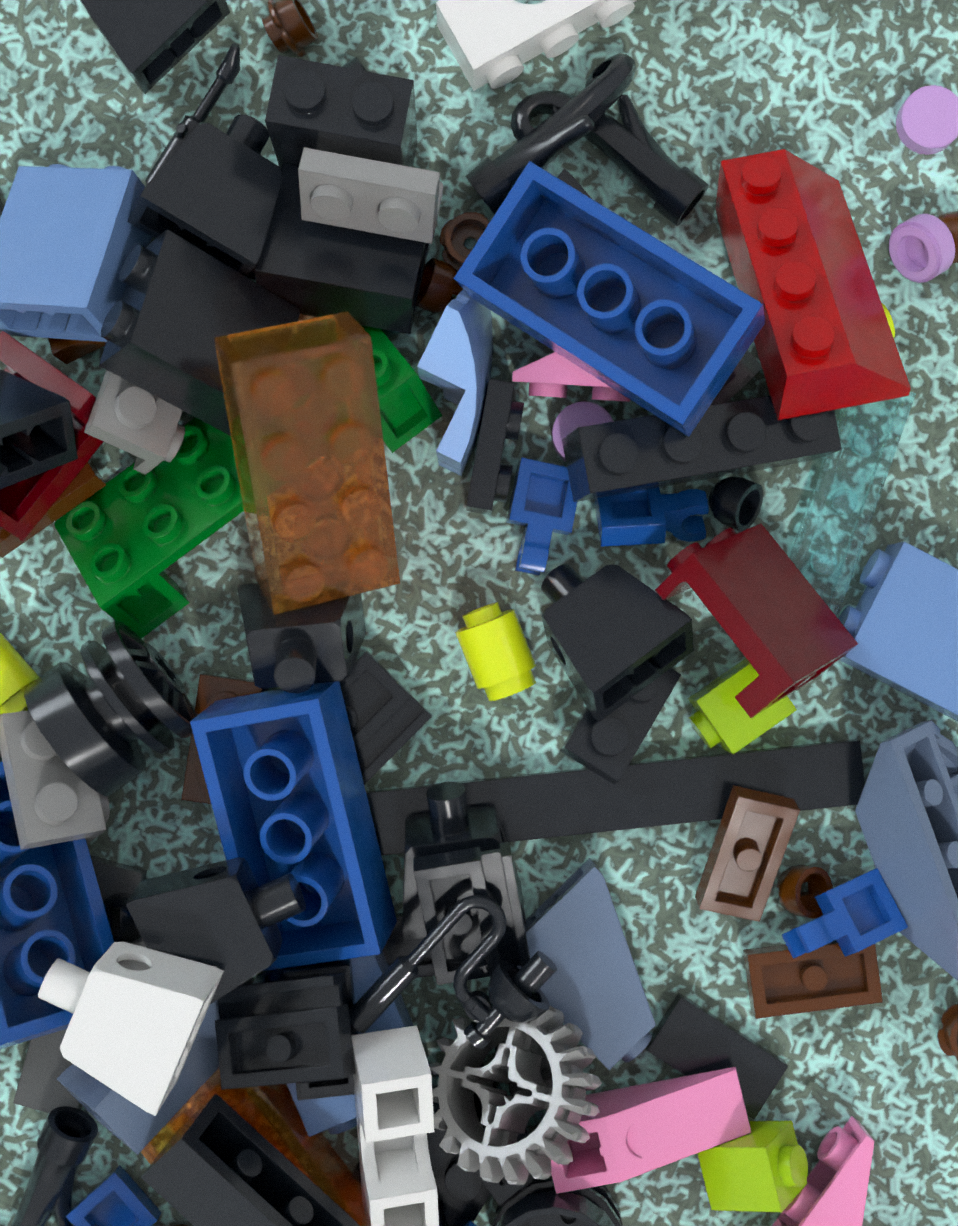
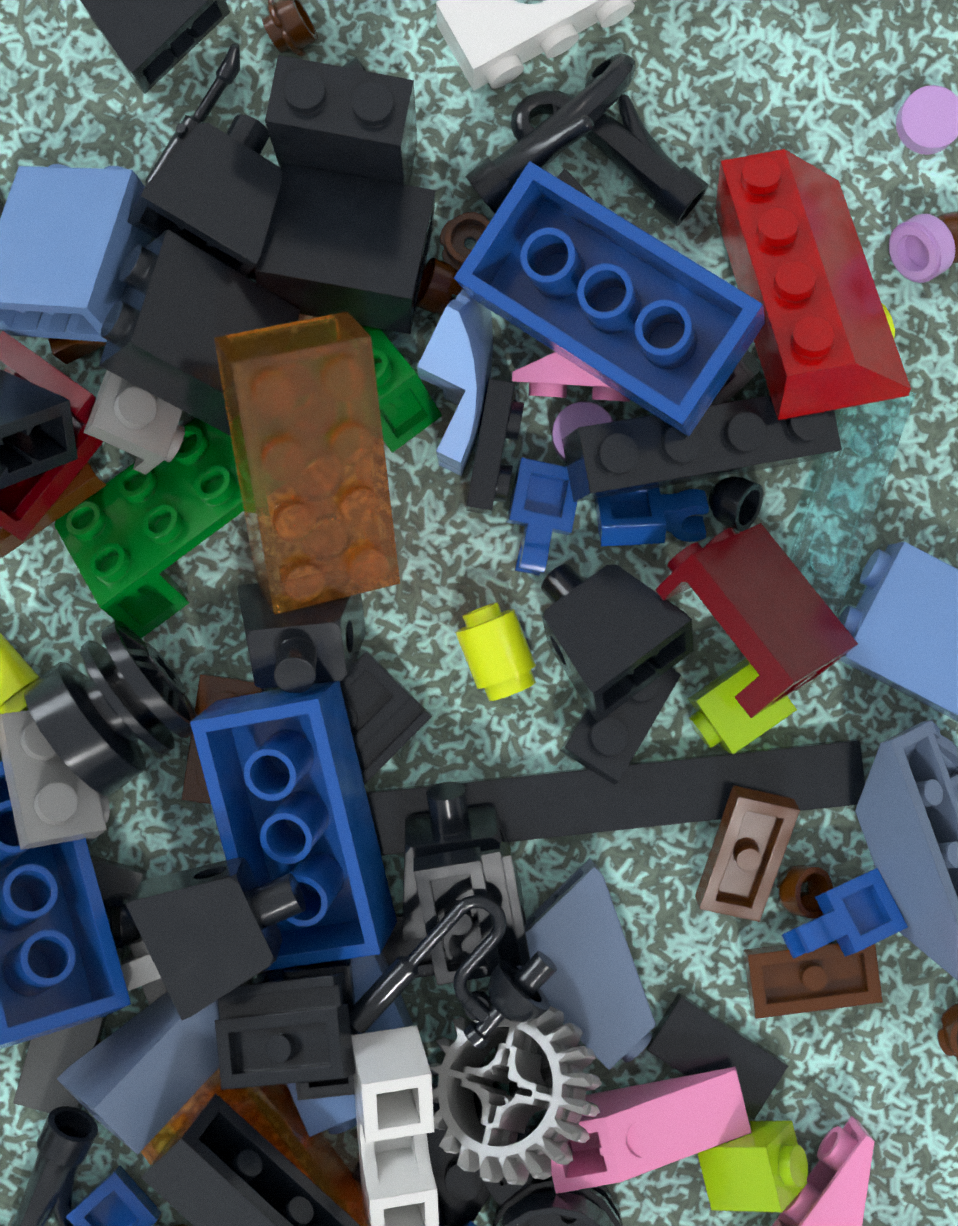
white torso [38,941,224,1116] -> none
light grey bracket [298,147,443,244] -> none

